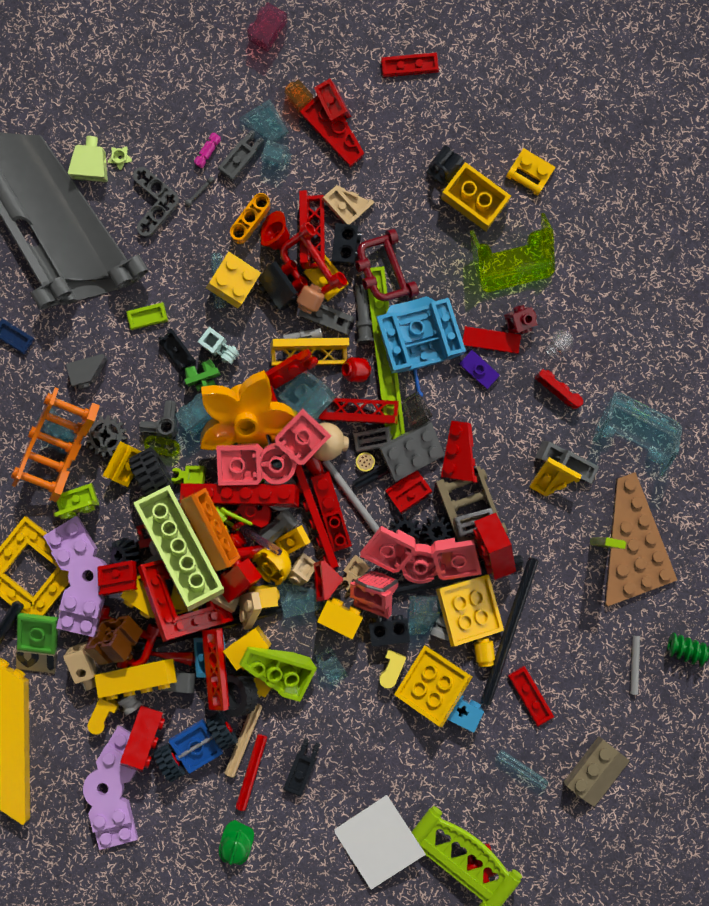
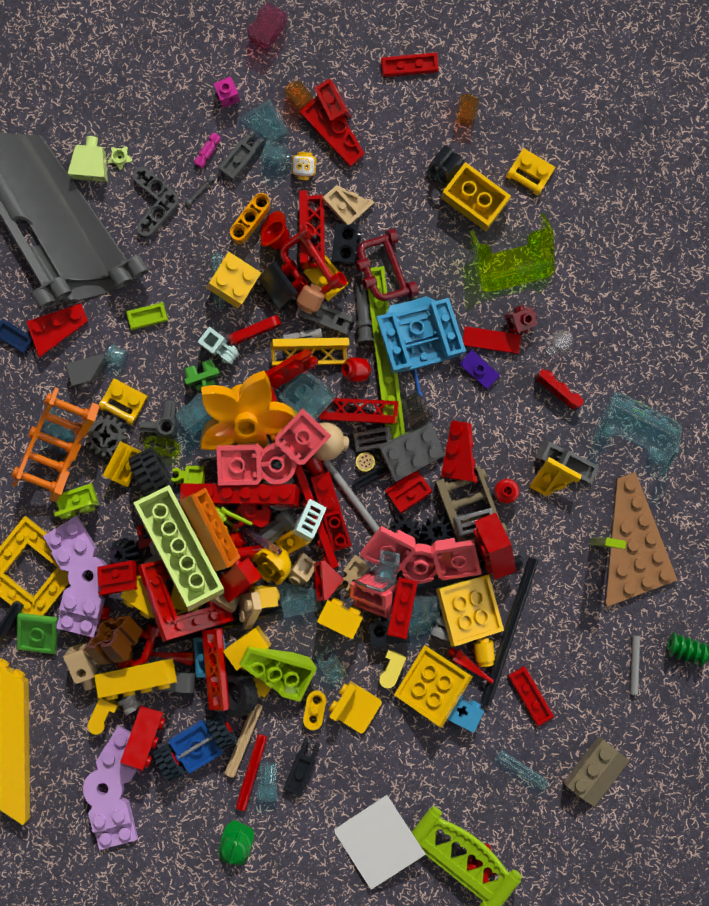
dark tan slope [16,650,58,674] -> none
black hinge [158,328,196,372] -> none
none -> red wing [26,303,88,358]
none -> yellow plate [99,379,148,426]
none -> clear light blue wheel [105,344,128,367]
none -> dark pink brick [214,77,240,108]
none -> red beam [227,315,282,346]
none -> clear light blue piece [257,762,278,802]
none -> head [291,152,317,180]
none -> light aqua slope [292,499,326,542]
none -> yellow plate [303,690,326,730]
none -> yellow bracket [328,681,382,733]
none -> clear light blue brick [375,550,400,584]
none -> red tile [387,577,418,639]
none -> red piece [448,647,494,684]
none -> clear orange brick [455,94,479,126]
none -> red head [493,479,520,504]

